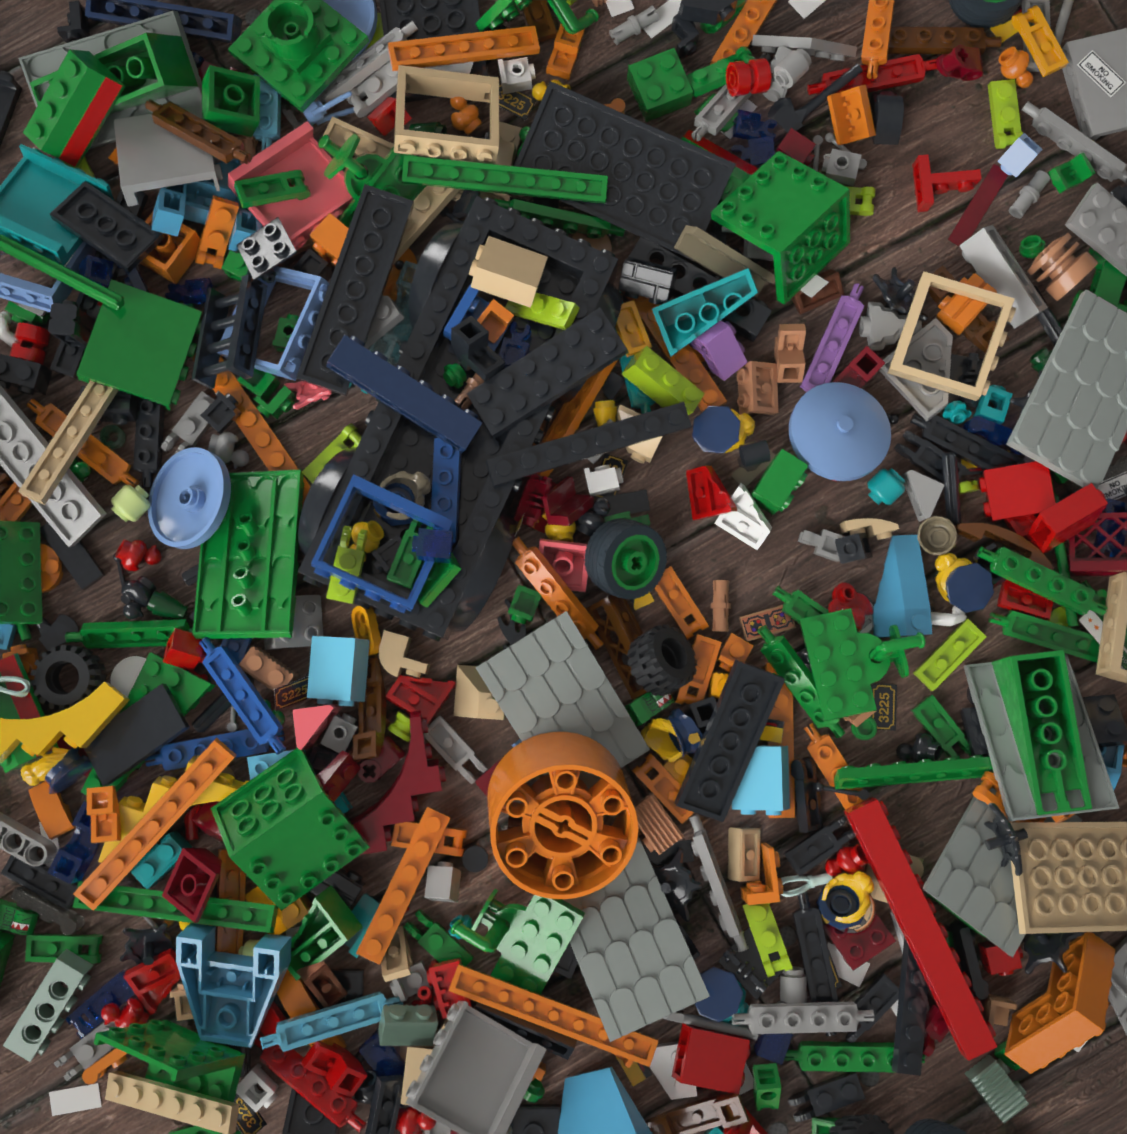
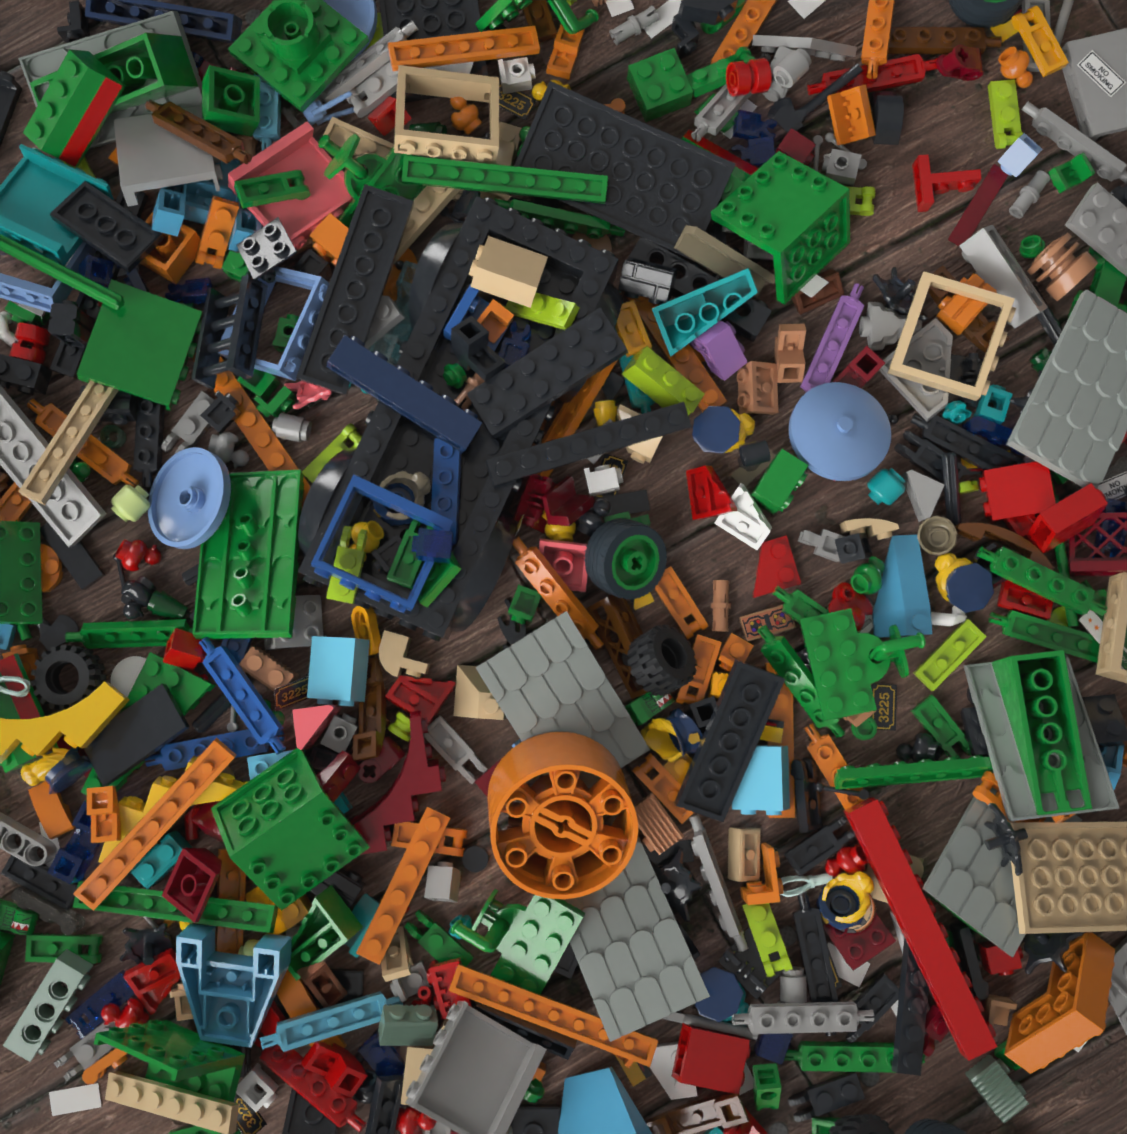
none -> light grey brick [272,413,312,442]
none -> red wing [752,535,801,598]
none -> green animal [851,556,885,595]

